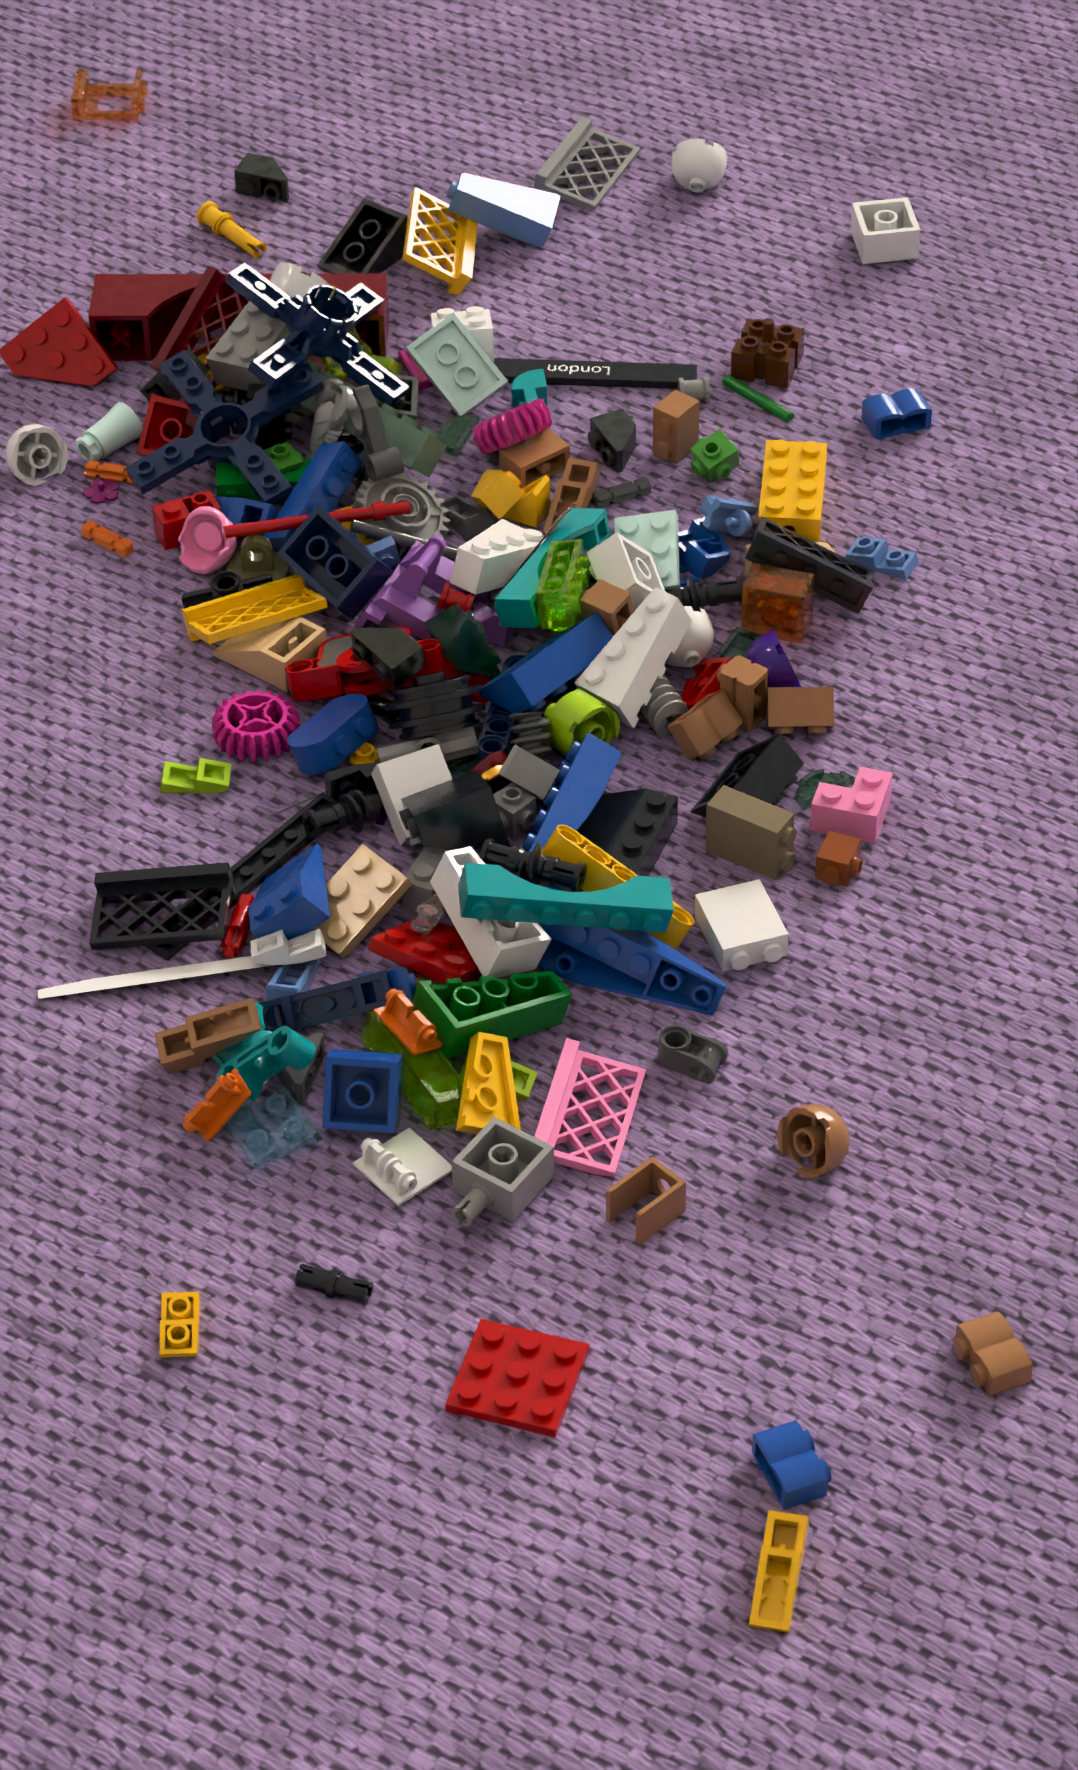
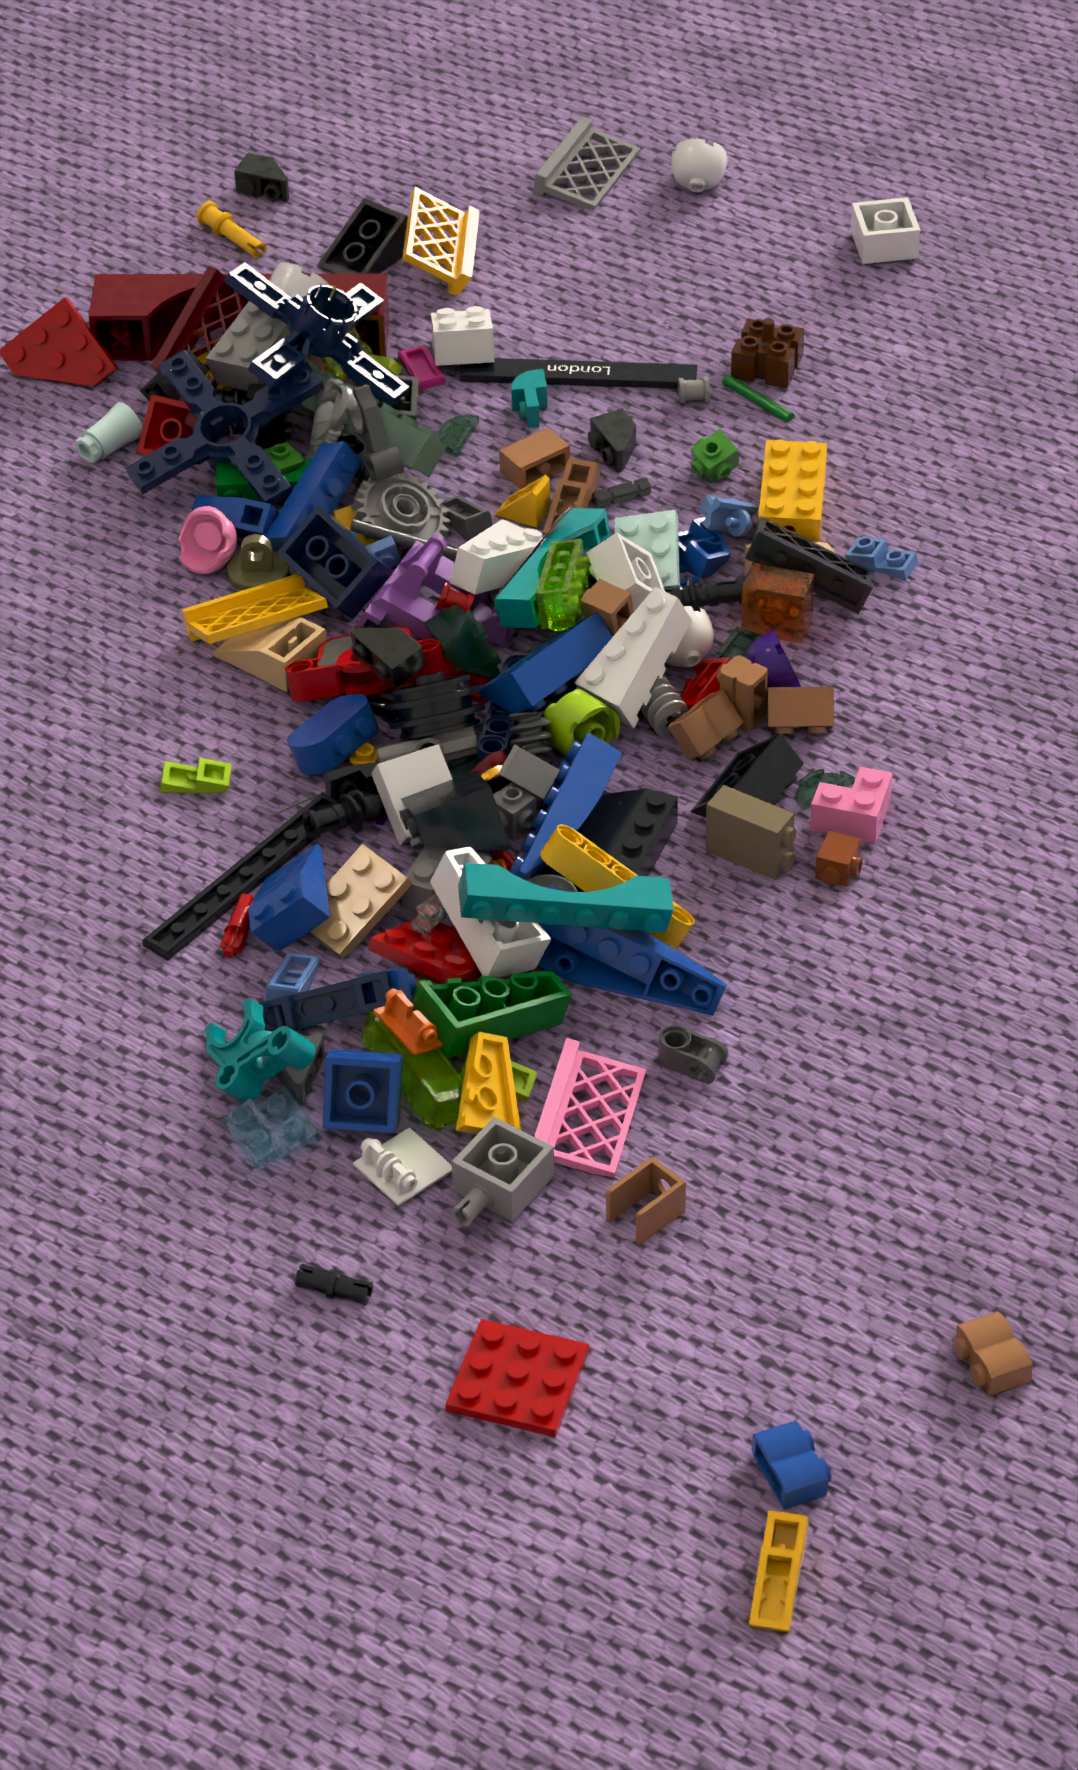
white cylinder [5,424,68,486] -> none
white sticker [38,956,273,999] -> none
clear orange window [71,69,148,120] -> none
orange axle [81,520,134,557] -> none
magenta plant [82,479,120,505] -> none
orange axle [84,460,135,485] -> none
black fence [89,862,236,950] -> none
red slope [152,490,221,550] -> none
medium nougat slope [155,998,262,1074] -> none
yellow slope [159,1292,200,1358] -> none
black axle [181,571,273,608] -> none
orange hinge [182,1068,252,1142] -> none
dark pink gear [212,689,300,764] -> none
red bar [223,501,411,538] -> none
white slope [250,929,326,965] -> none
light aqua plate [406,312,508,418] -> none
slope [446,173,560,247] -> none
yellow slope [470,469,525,520] -> none
dark pink gear [472,399,553,454] -> none
black piece [480,838,587,892] -> none
medium nougat brick [653,389,699,464] -> none
white brick [695,879,788,972] -> none
medium nougat cylinder [777,1104,850,1178] -> none
blue brick [861,389,932,439] -> none

